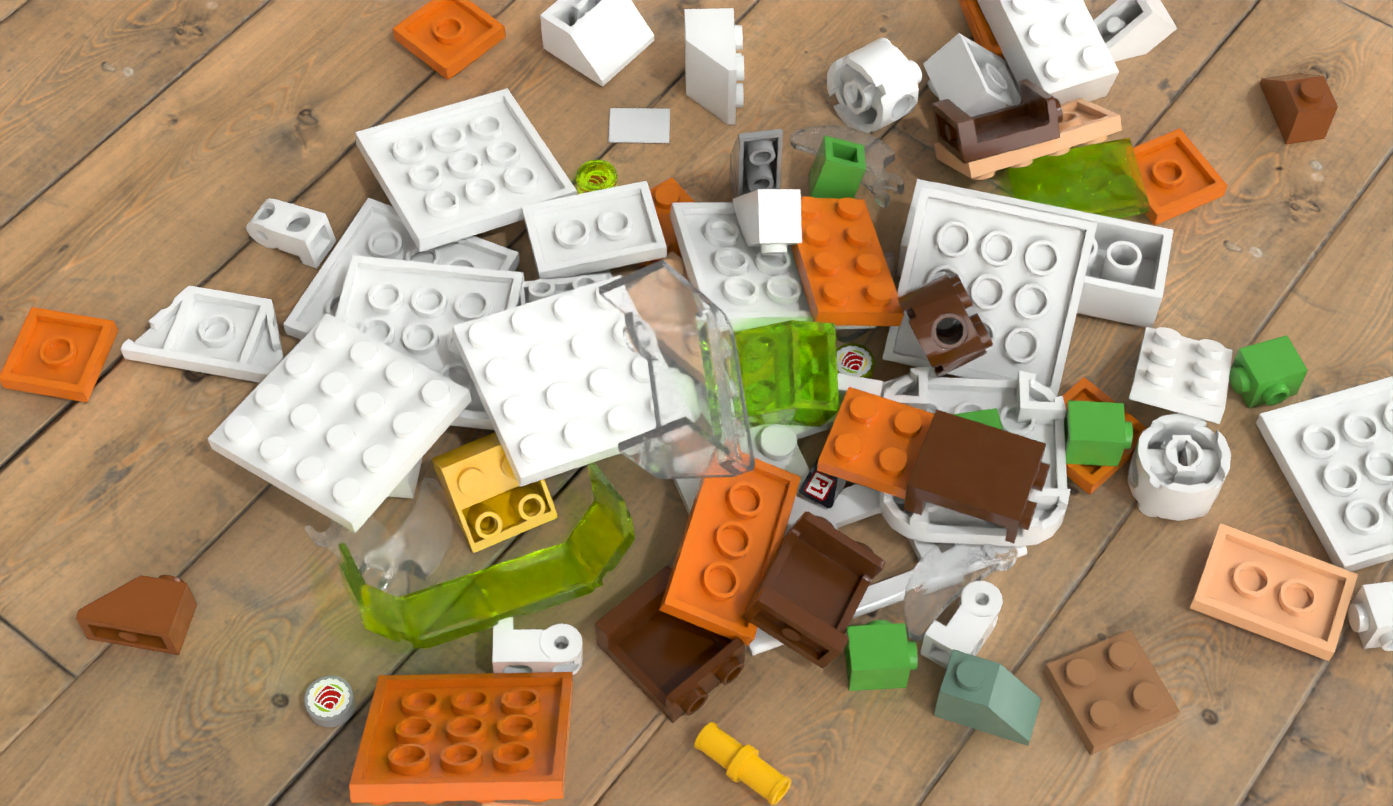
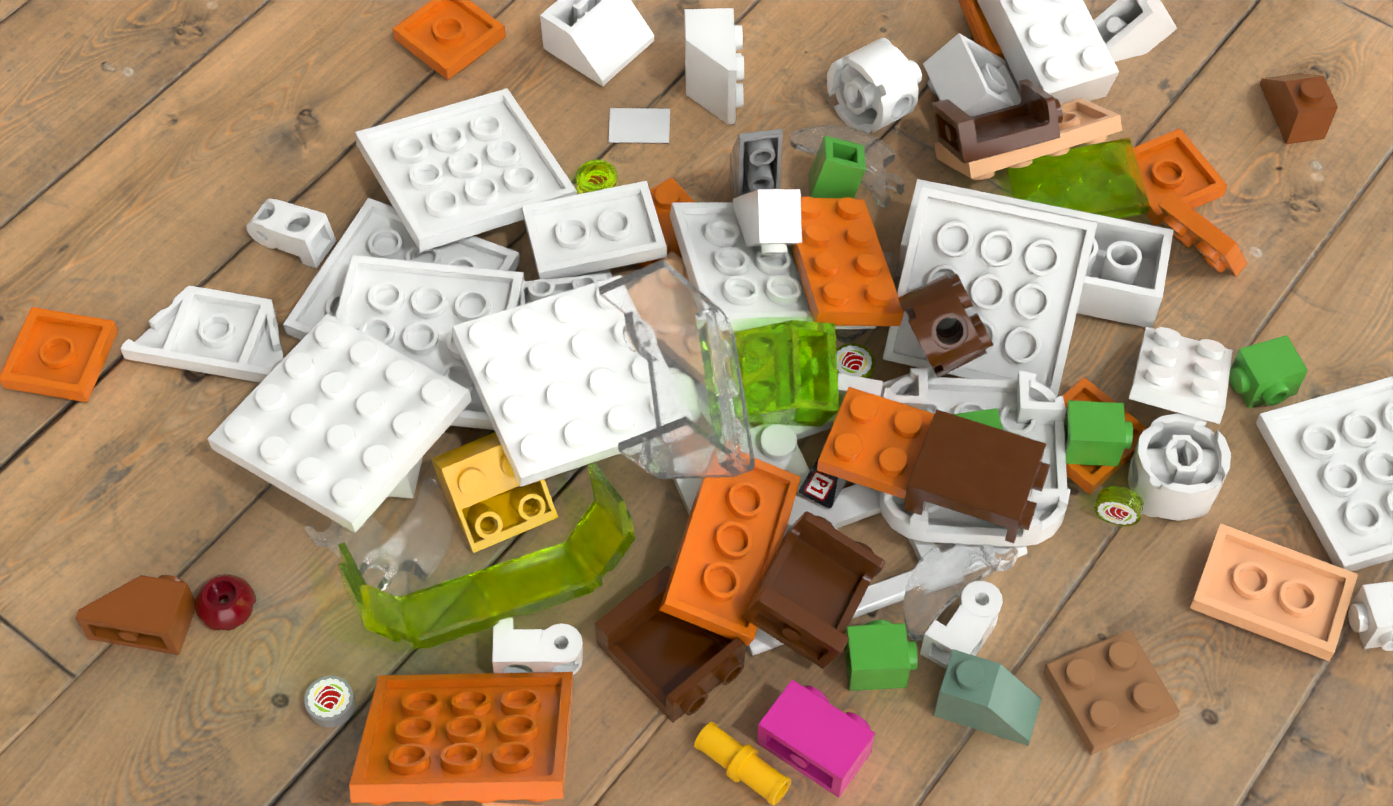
none -> dark red plate [195,574,256,631]
none -> dark pink brick [757,680,875,798]
none -> tile [1094,486,1144,526]
none -> orange plate [1158,191,1247,277]

